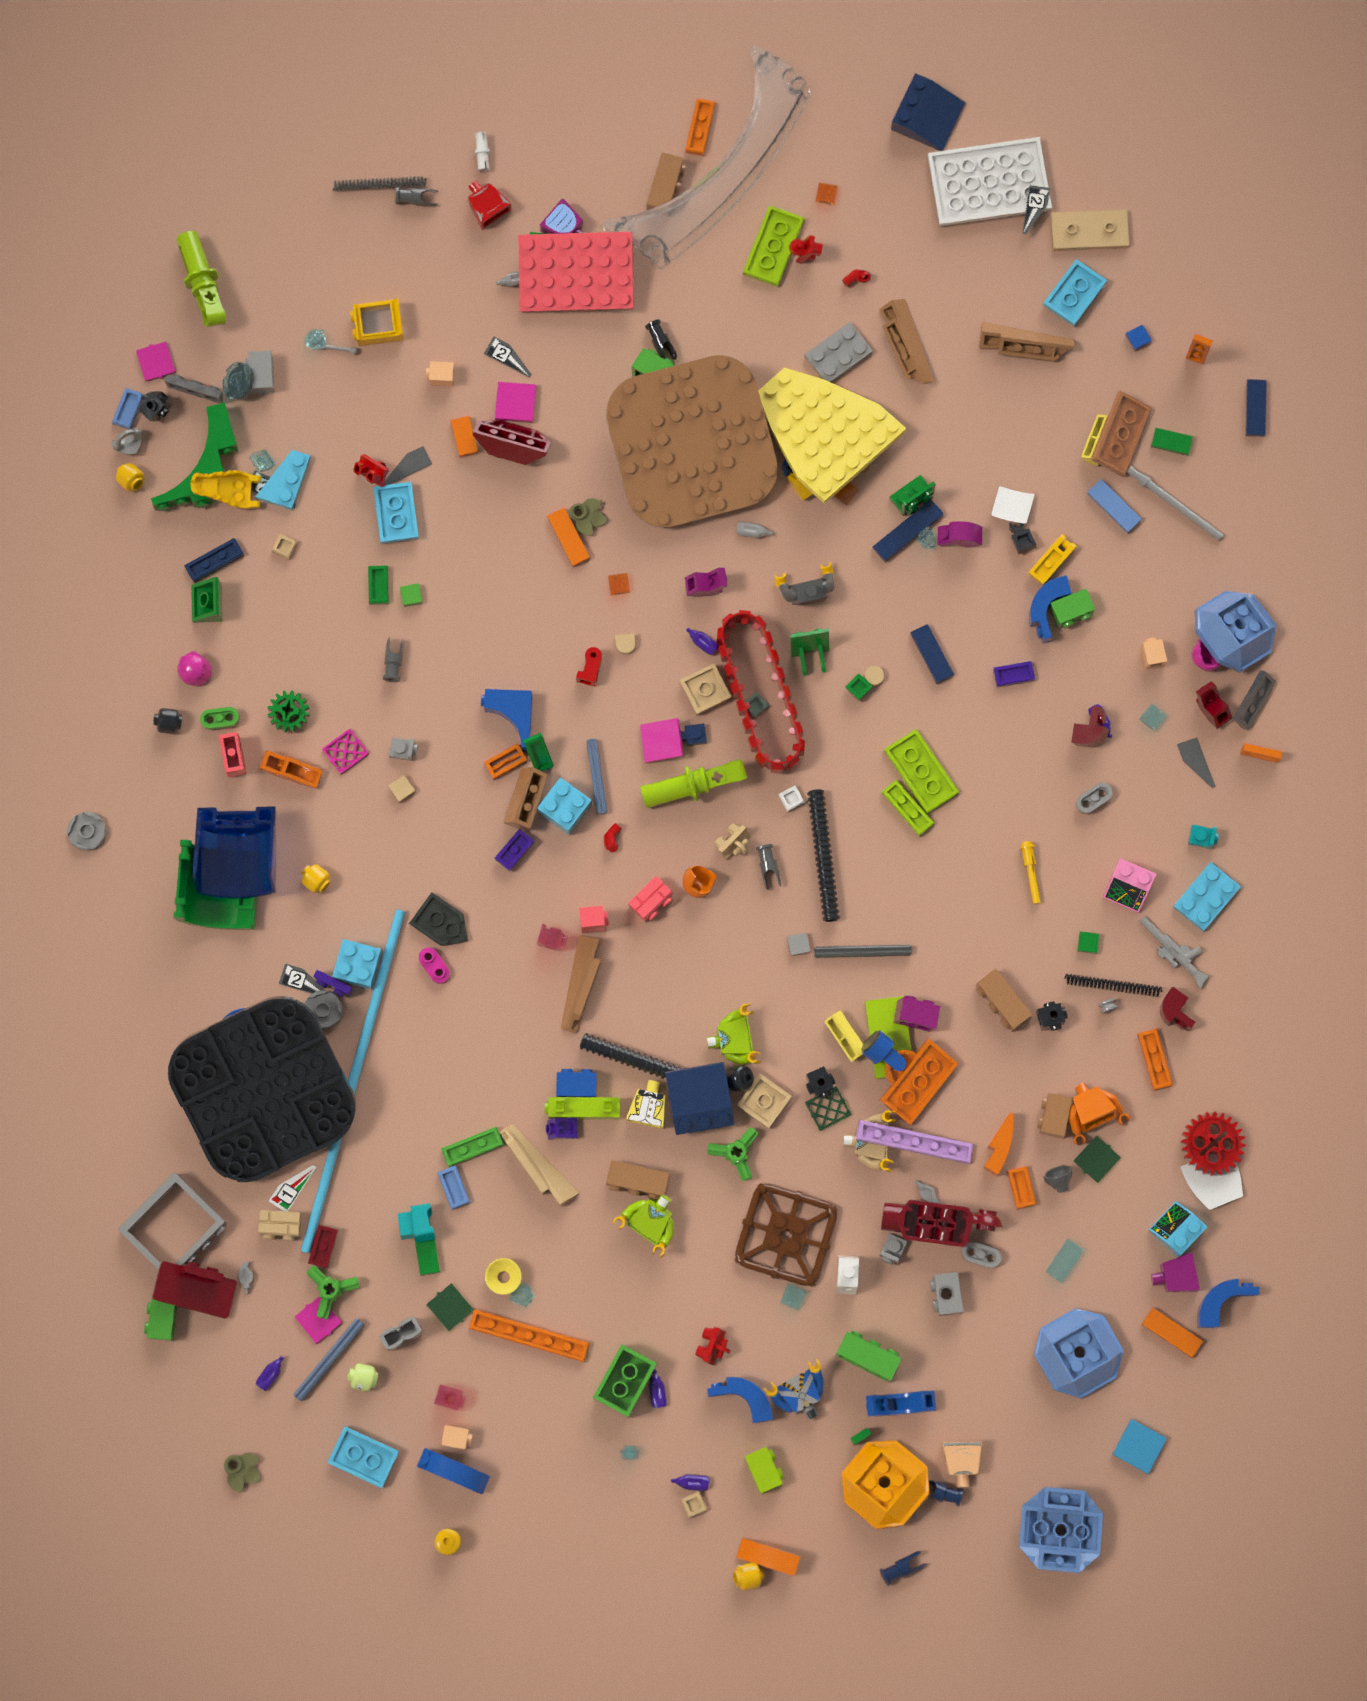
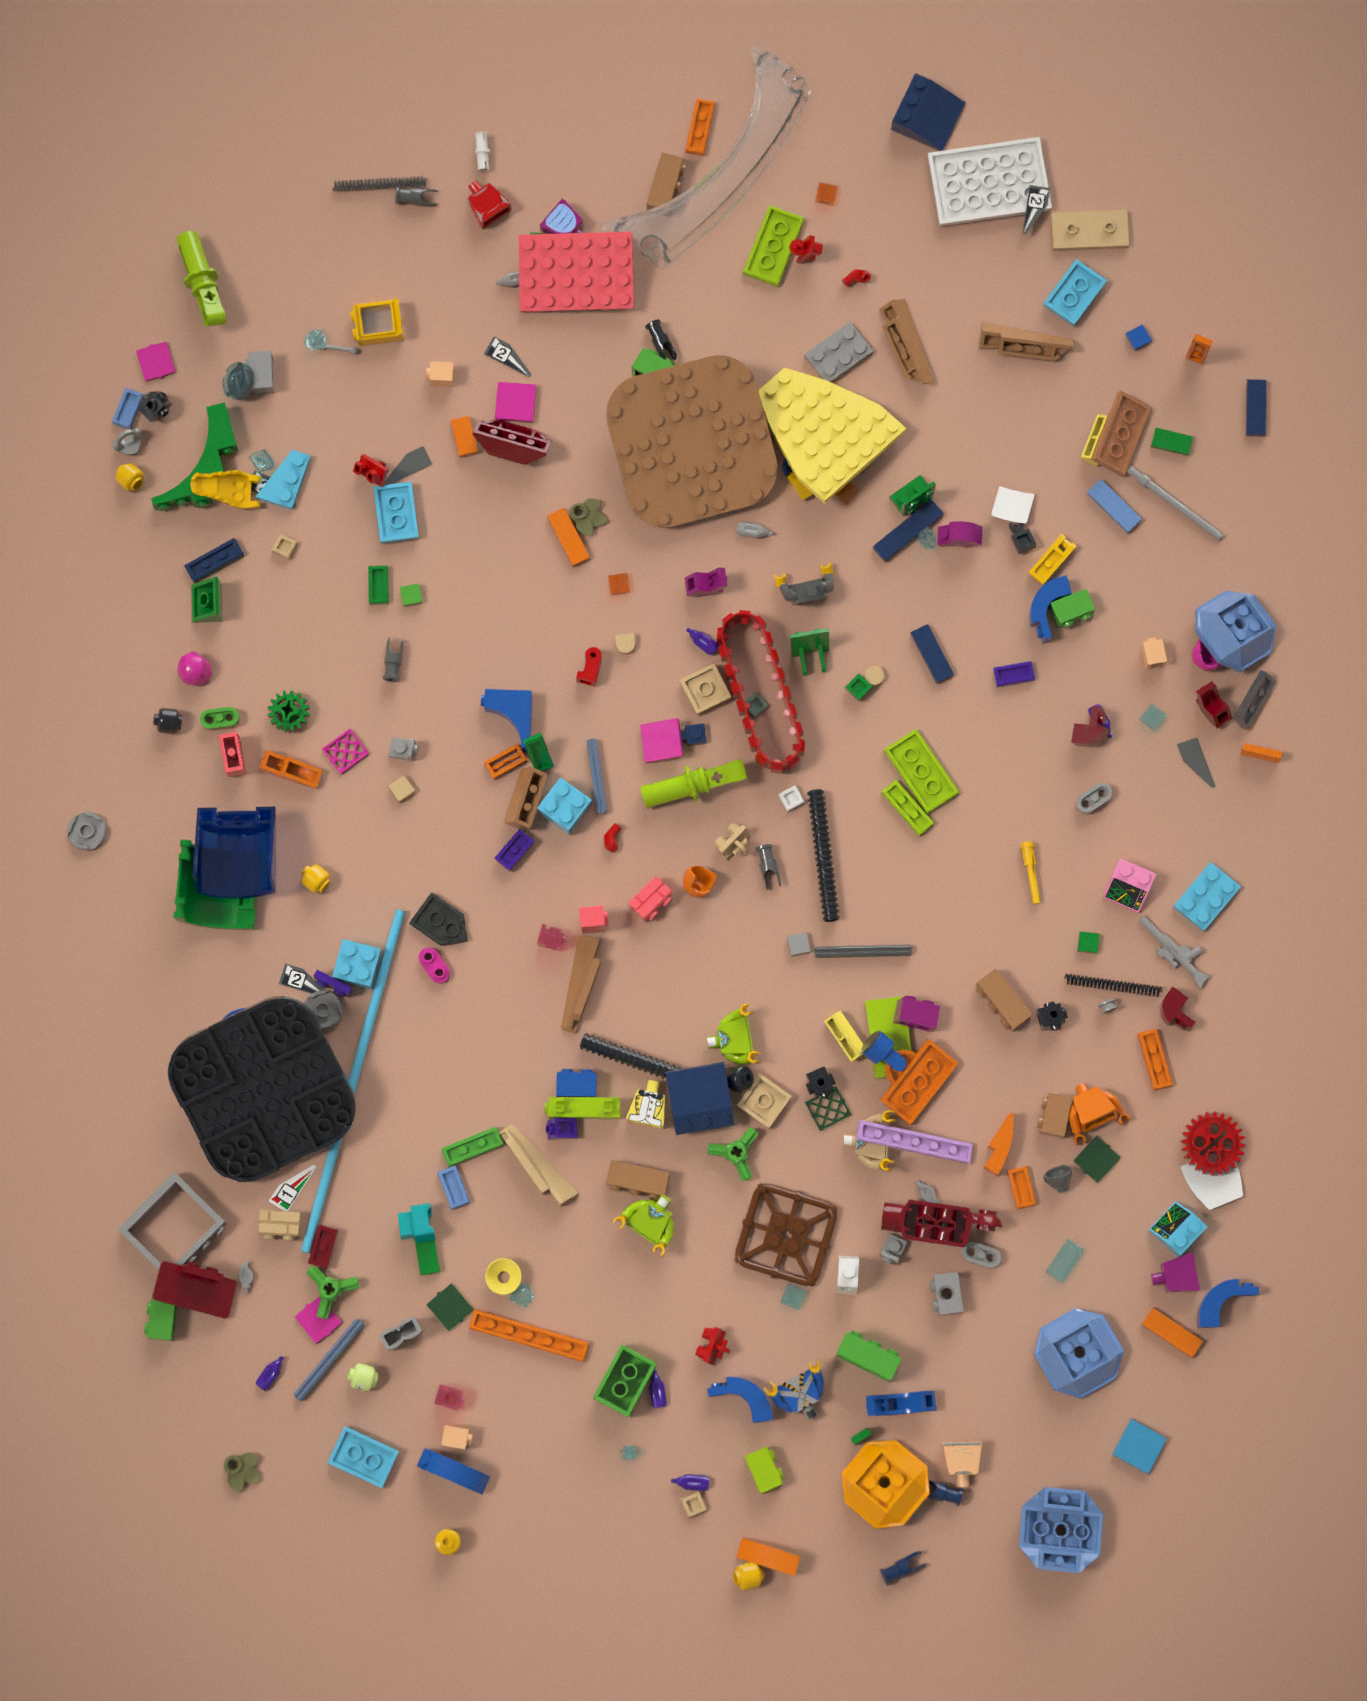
flat silver plate [165,374,223,403] -> none
teal bracket [1188,824,1219,849] -> none

